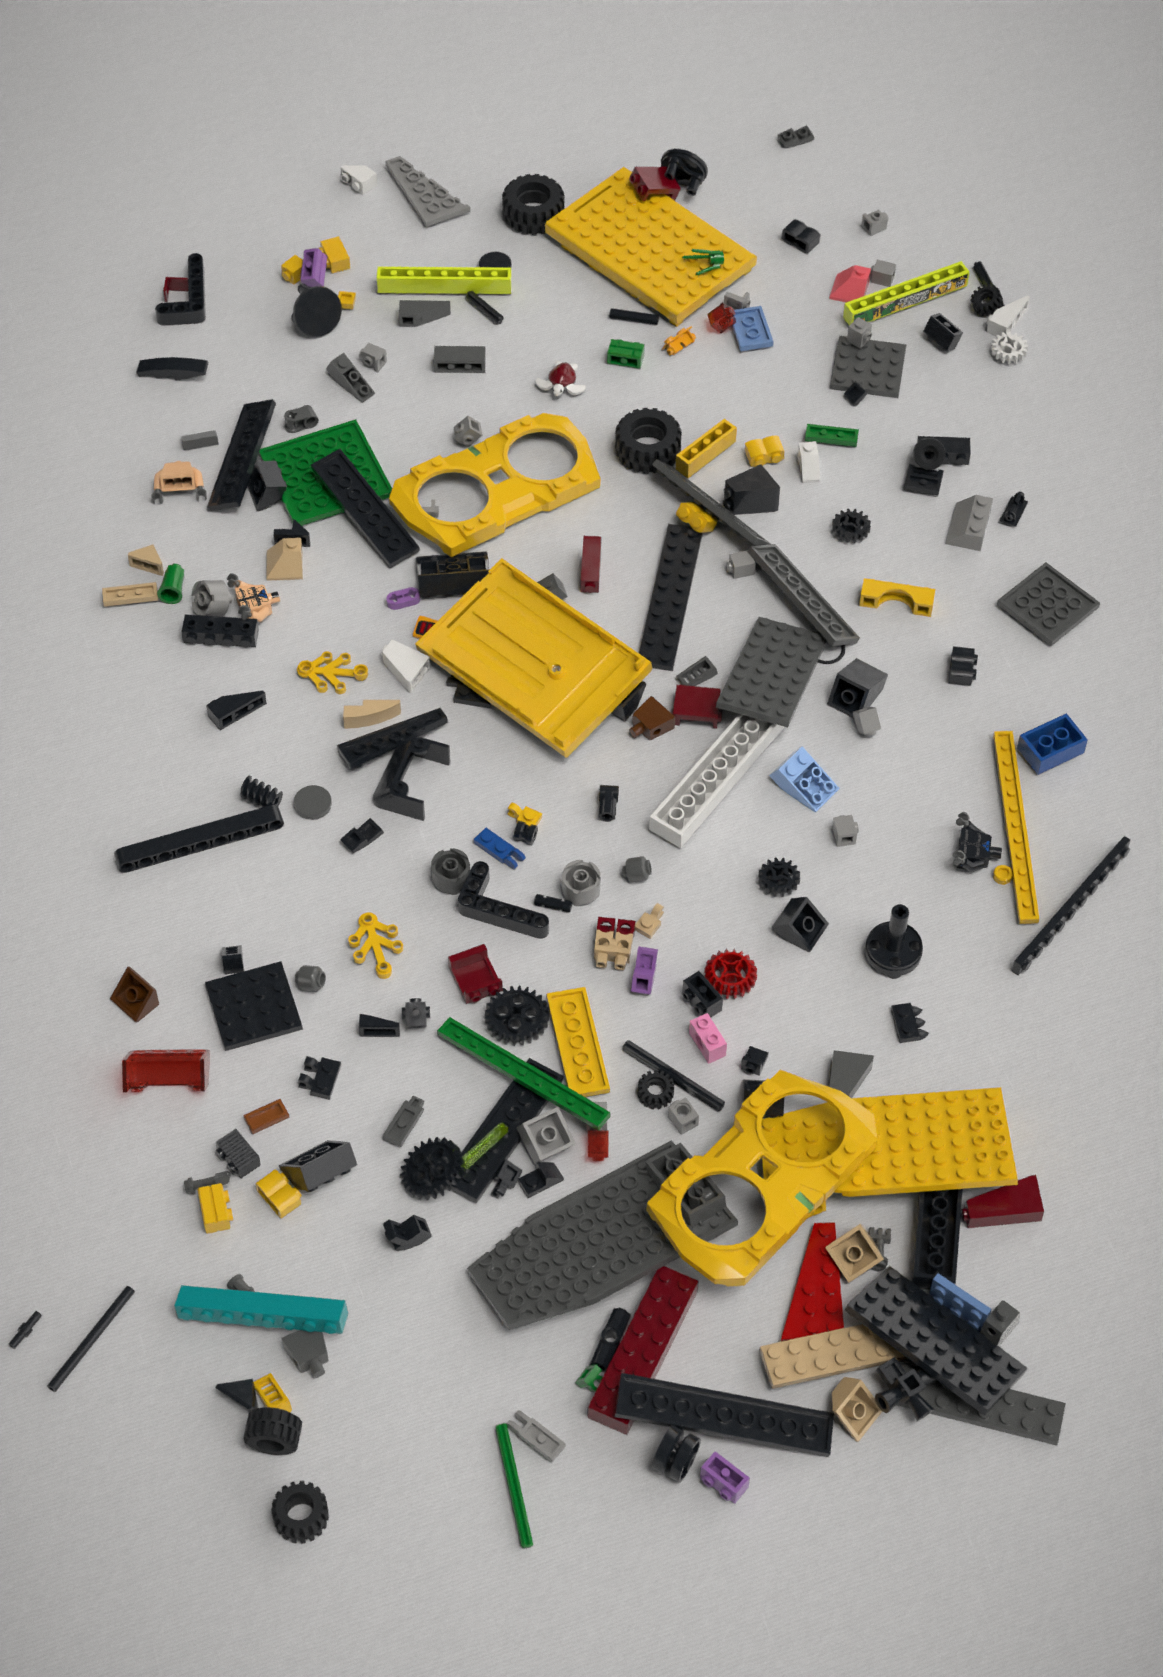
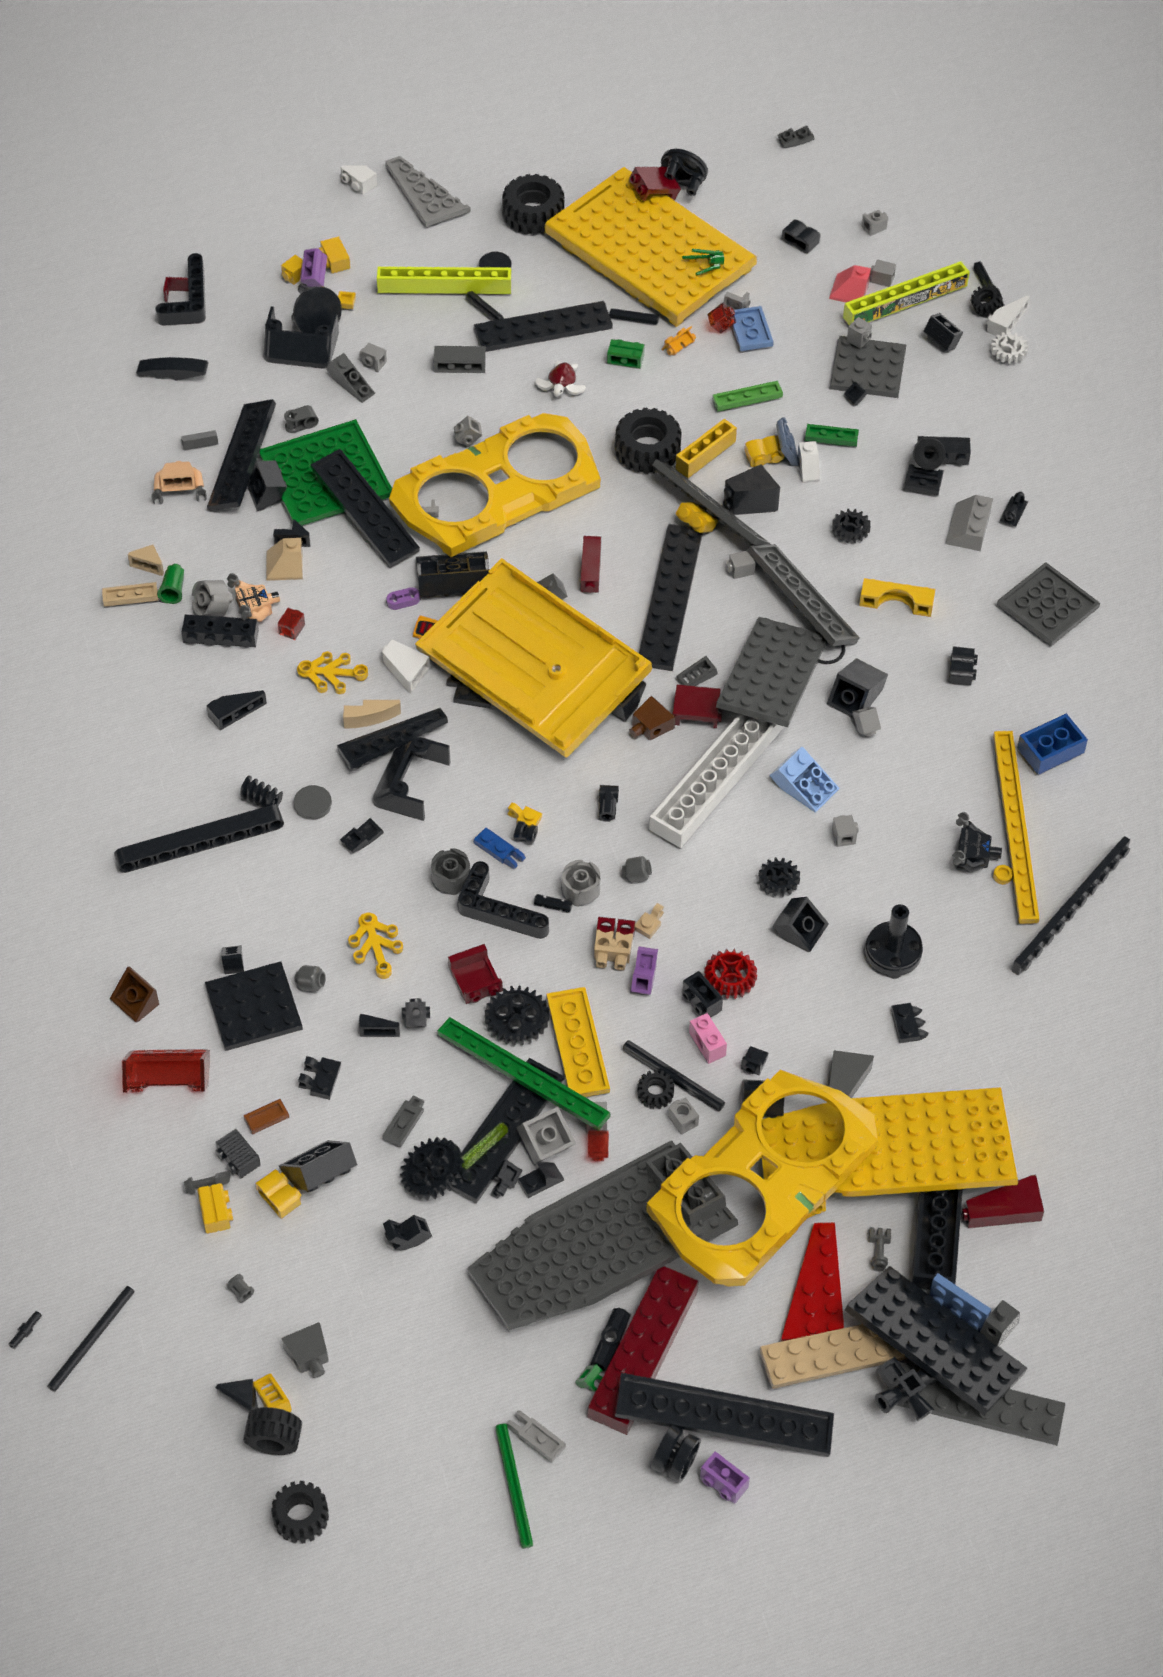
teal brick [174,1285,349,1334] -> none
dark grey slope [399,300,451,327] -> none
tan slope [825,1224,884,1283] -> none
tan slope [832,1377,882,1442] -> none
none -> black windscreen [263,306,339,369]
none -> clear red brick [278,608,305,640]
none -> black plate [474,301,613,352]
none -> bright green plate [712,380,783,412]
none -> sand blue tile [776,417,799,466]

